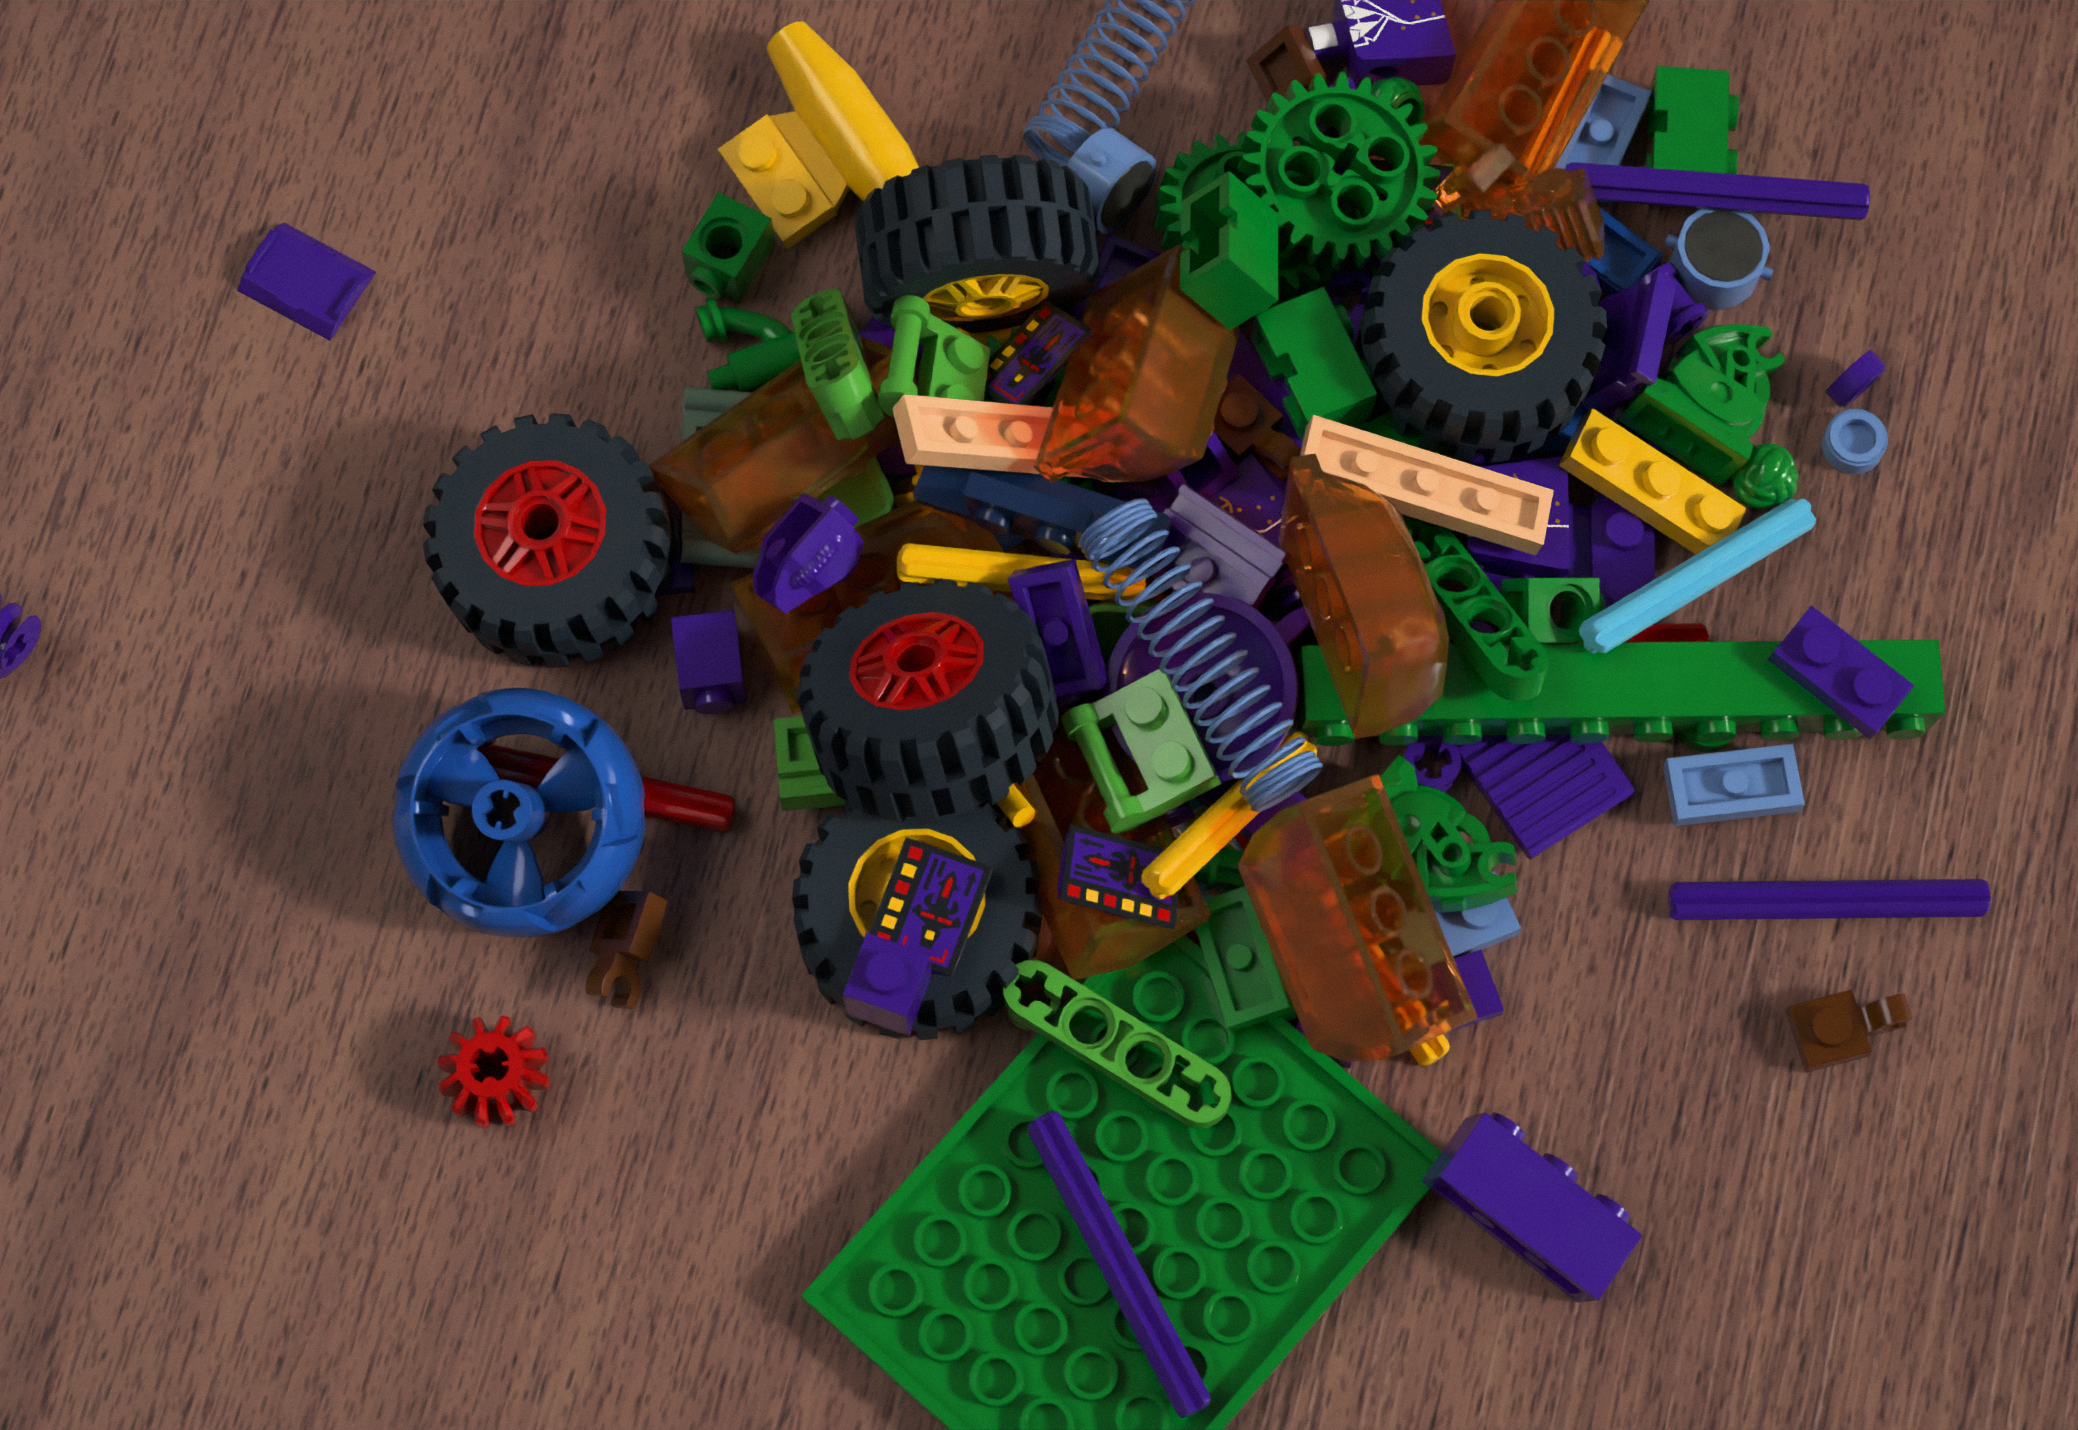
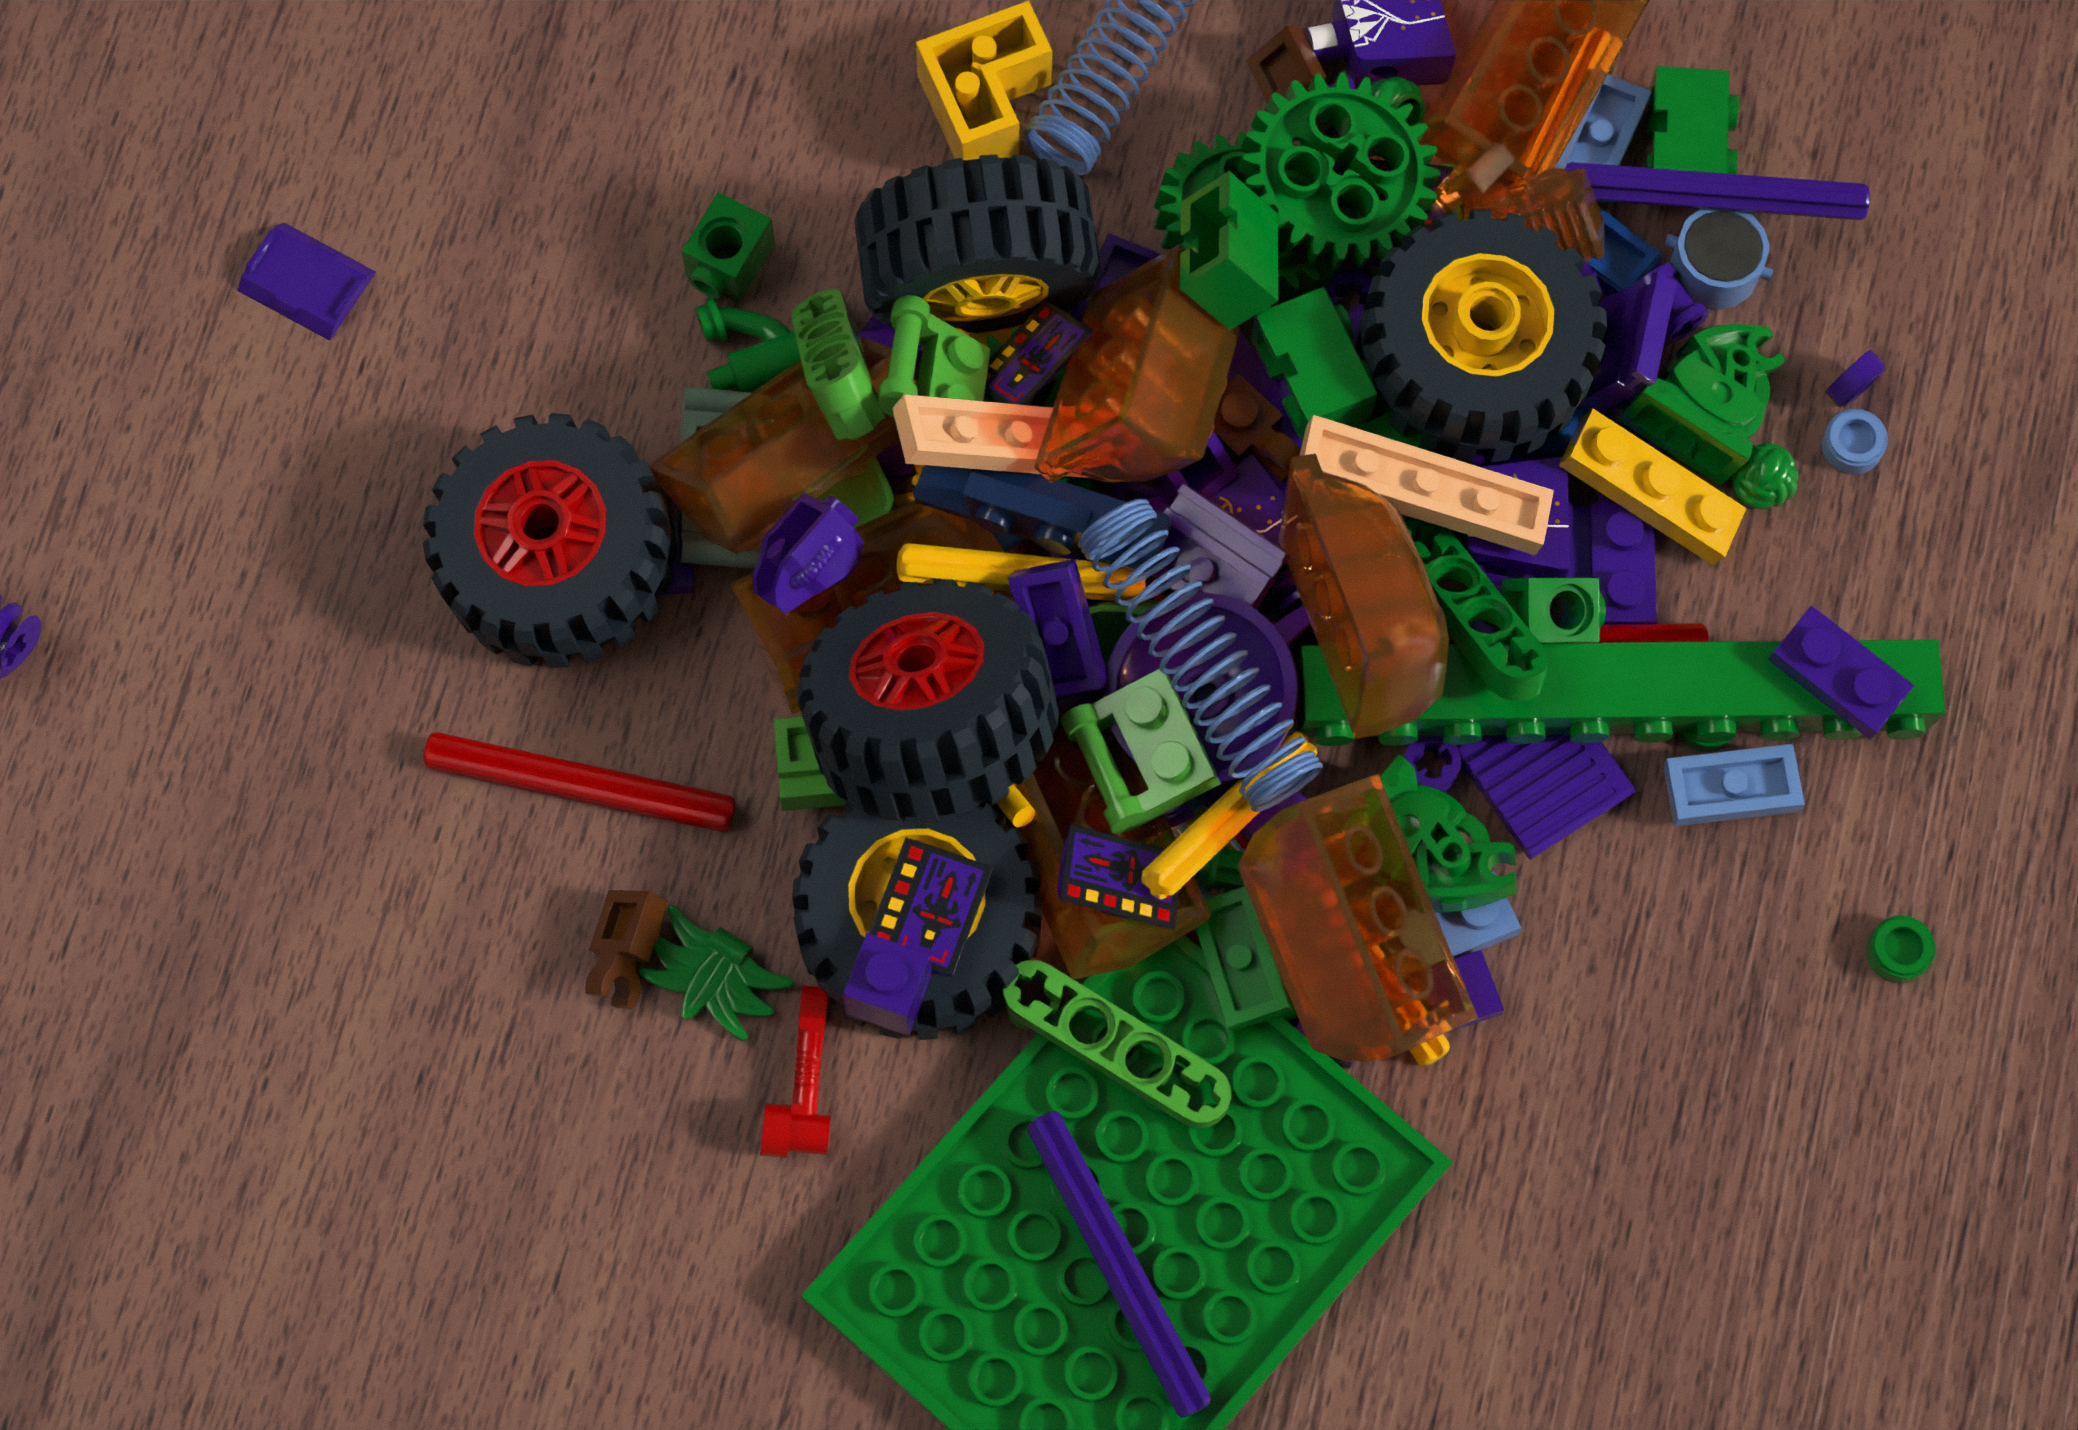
blue wheel [392,688,646,937] -> none
red gear [437,1015,550,1129] -> none
dark purple brick [671,610,747,714] -> none
yellow plate [718,21,919,249] -> none
medium blue piece [1067,128,1157,234] -> none
dark purple brick [1421,1112,1643,1303] -> none
medium azure axle [1579,498,1816,653] -> none
dark purple axle [1668,879,1991,920] -> none
reddish brown plate [1786,989,1912,1073] -> none
none -> green piece [638,904,795,1041]
none -> red brick [760,985,830,1158]
none -> yellow brick [916,0,1052,161]
none -> green tile [1866,915,1936,984]

